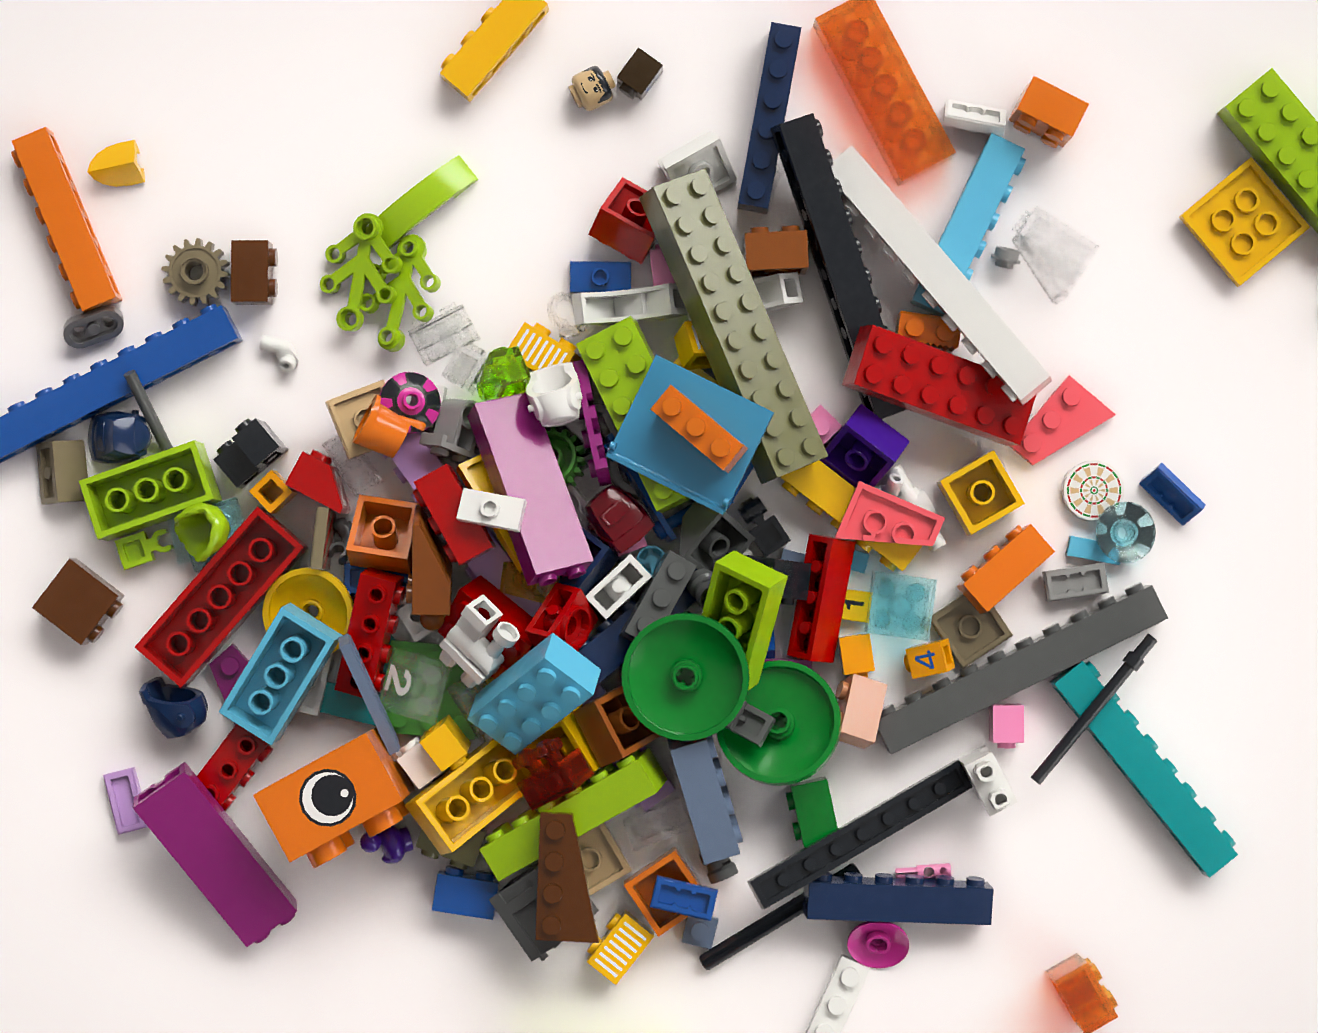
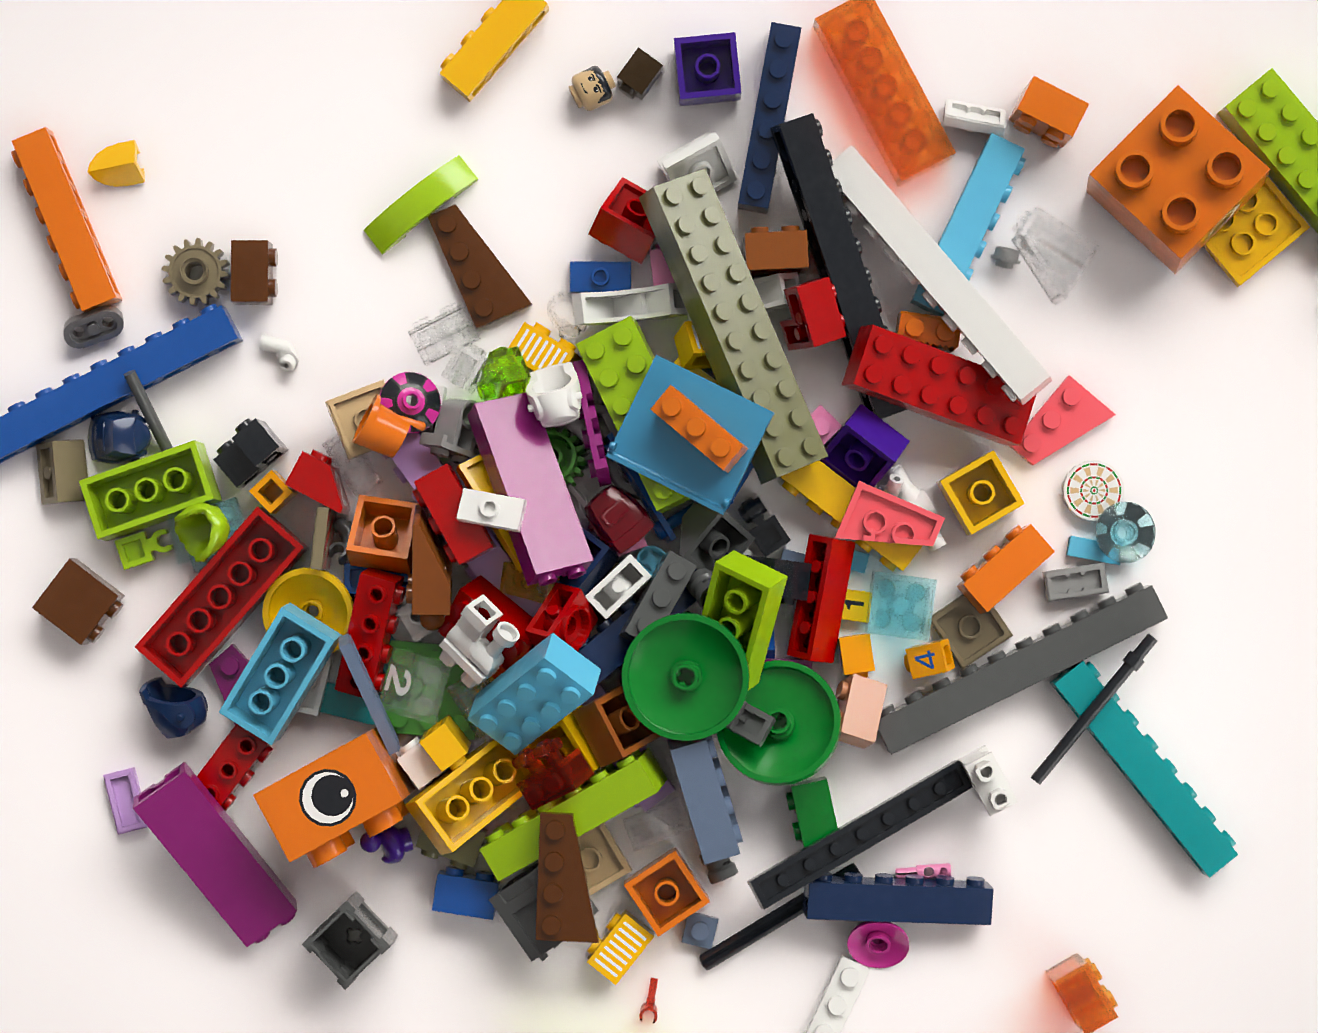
lime plant [320,213,403,332] -> none
lime plant [360,234,441,352] -> none
blue plate [650,875,718,921] -> none
bright pink brick [989,704,1024,749] -> none
blue plate [1139,462,1206,526] -> none
none -> dark grey container [302,891,398,990]
none -> reddish brown wing [428,204,533,329]
none -> clear red hand [639,977,658,1023]
none -> dark purple brick [674,32,742,106]
none -> red brick [780,277,847,351]
none -> orange brick [1086,85,1271,274]

